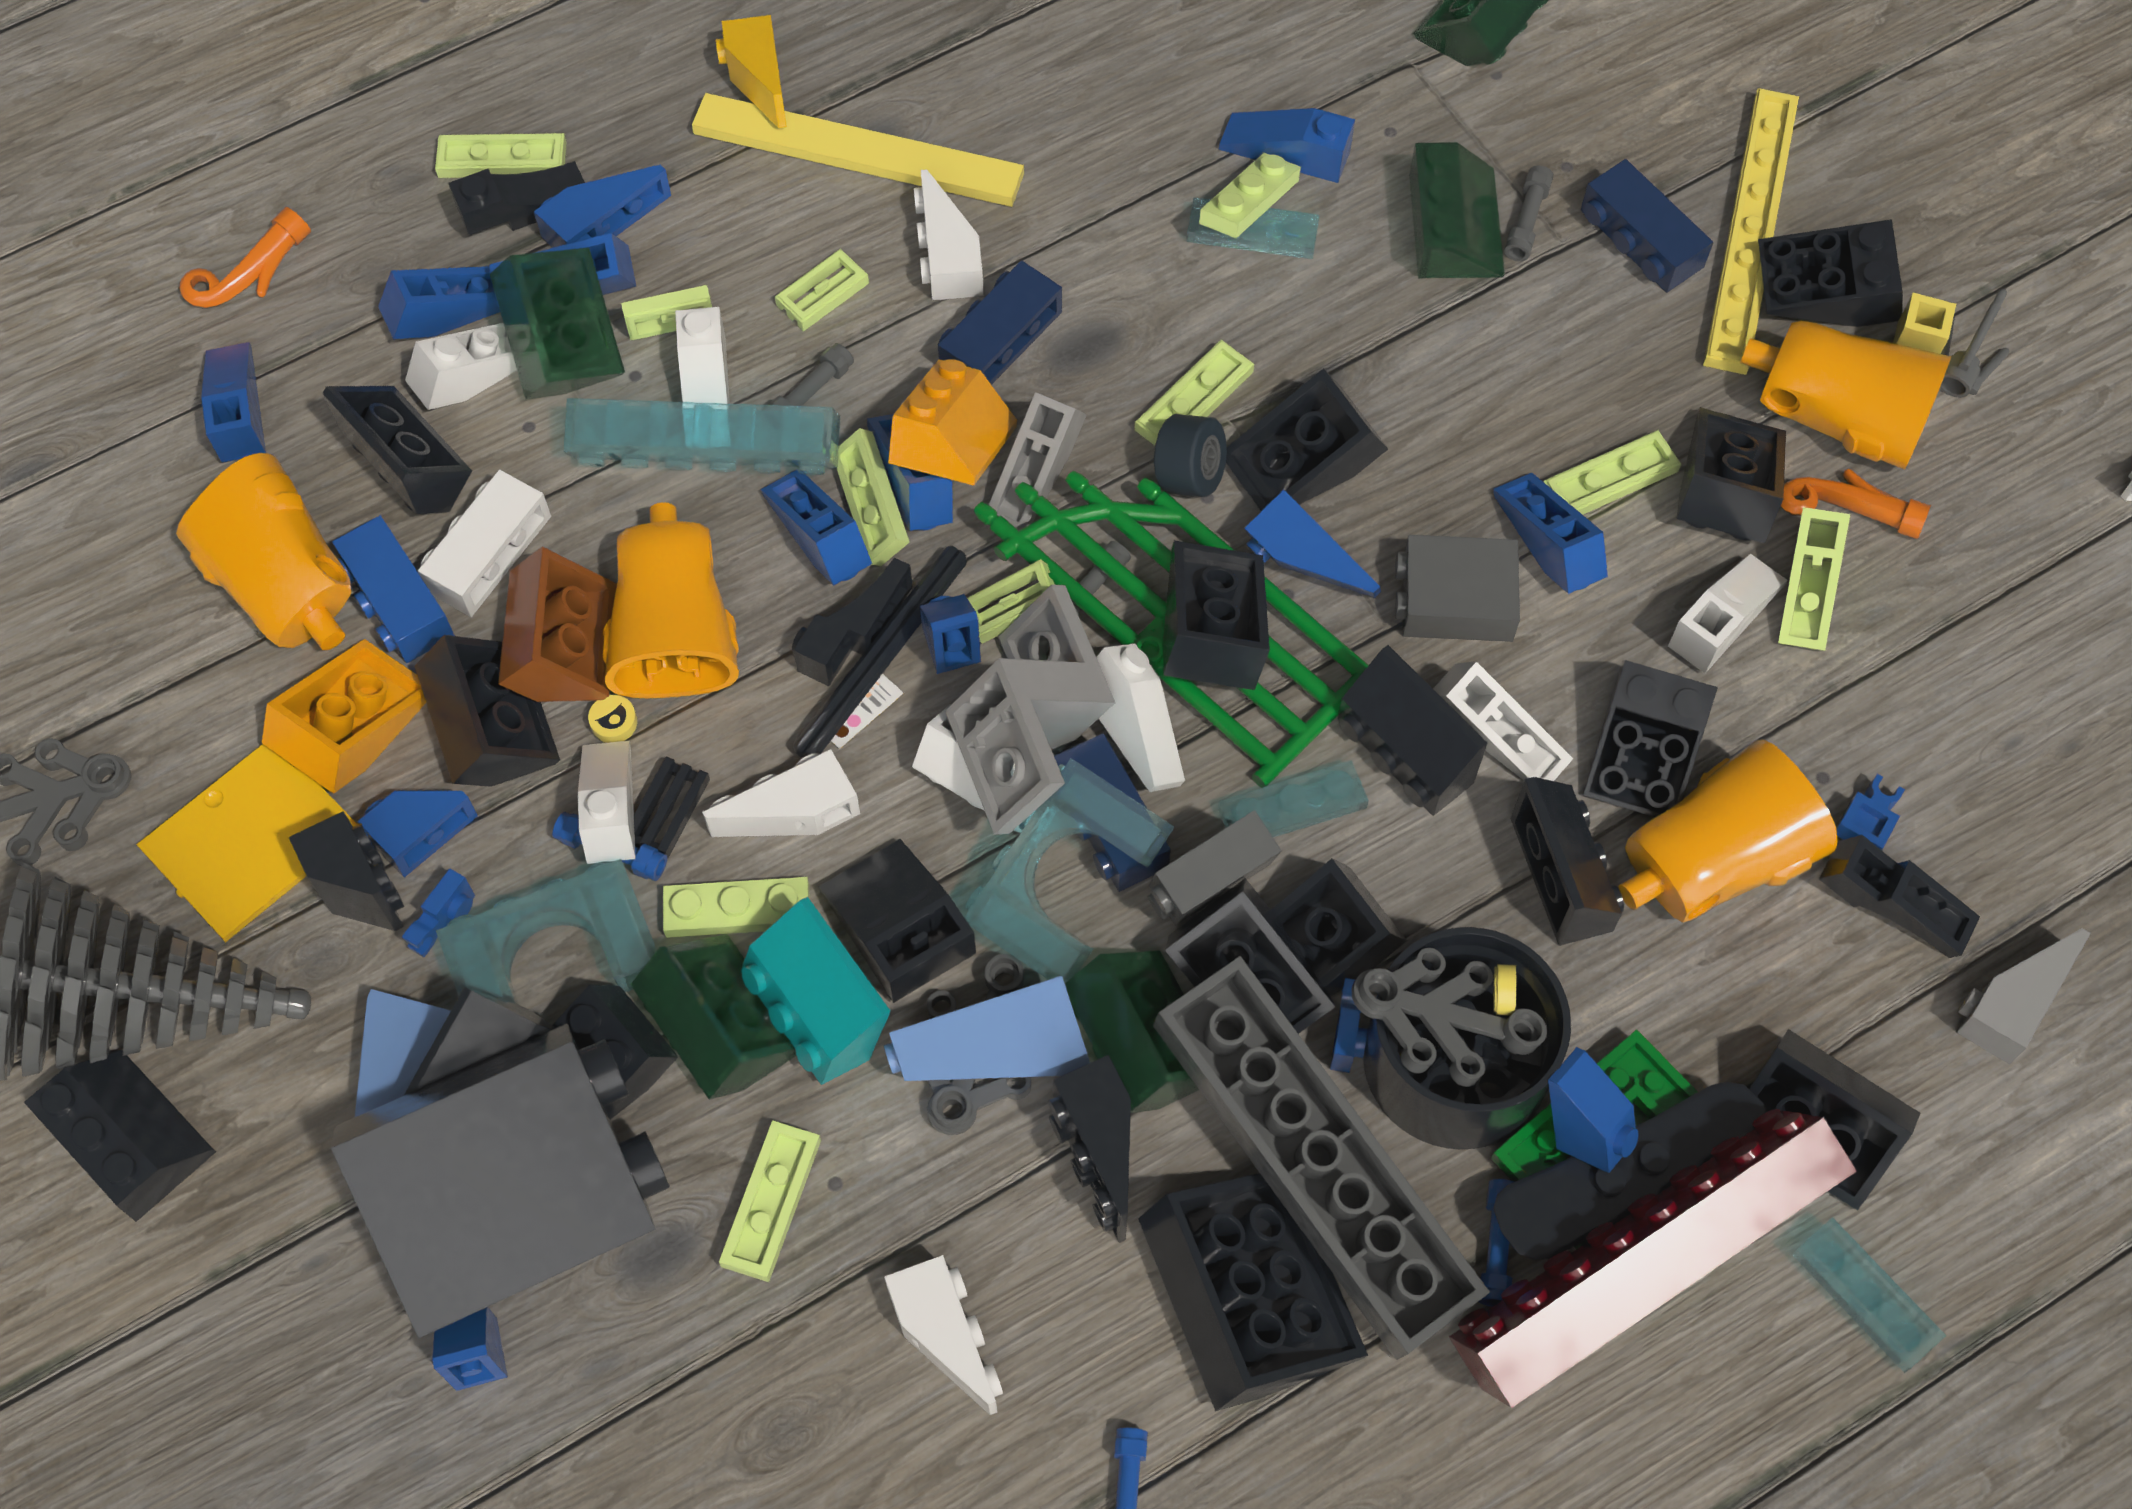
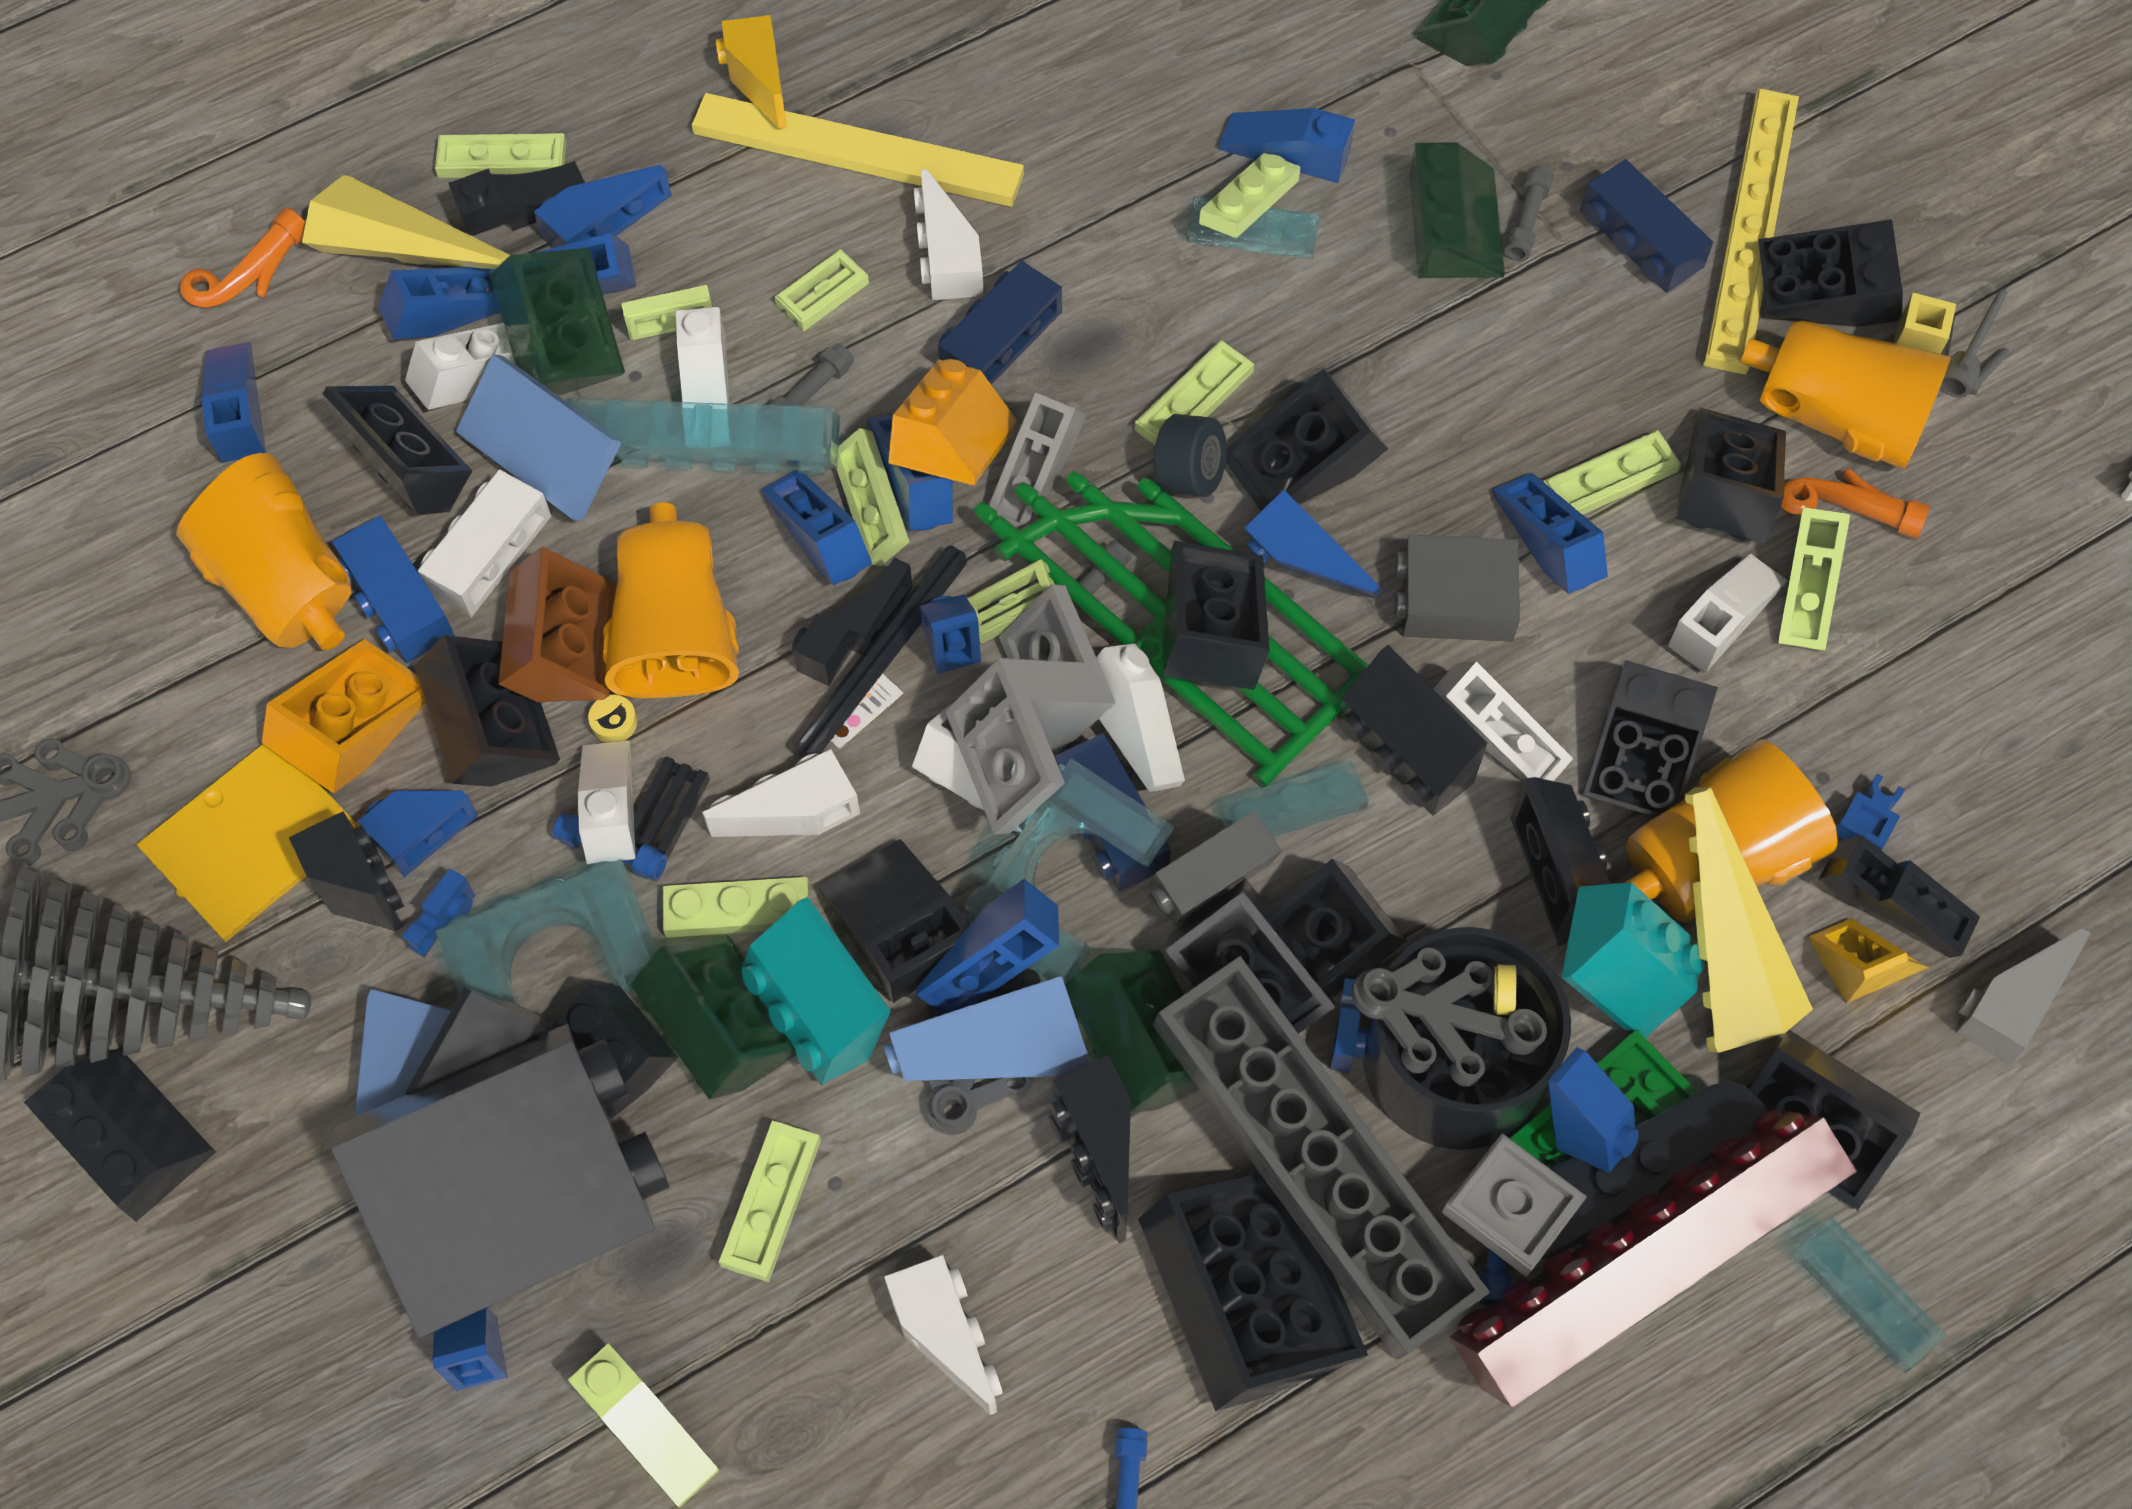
none -> light yellow wedge [302,175,512,270]
none -> medium blue tile [456,354,622,521]
none -> yellowish green slope [568,1343,719,1508]
none -> blue slope [916,879,1059,1015]
none -> light grey tile [1442,1134,1587,1277]
none -> teal slope [1561,882,1705,1038]
none -> light yellow wedge [1685,787,1813,1053]
none -> yellow slope [1810,918,1930,1003]

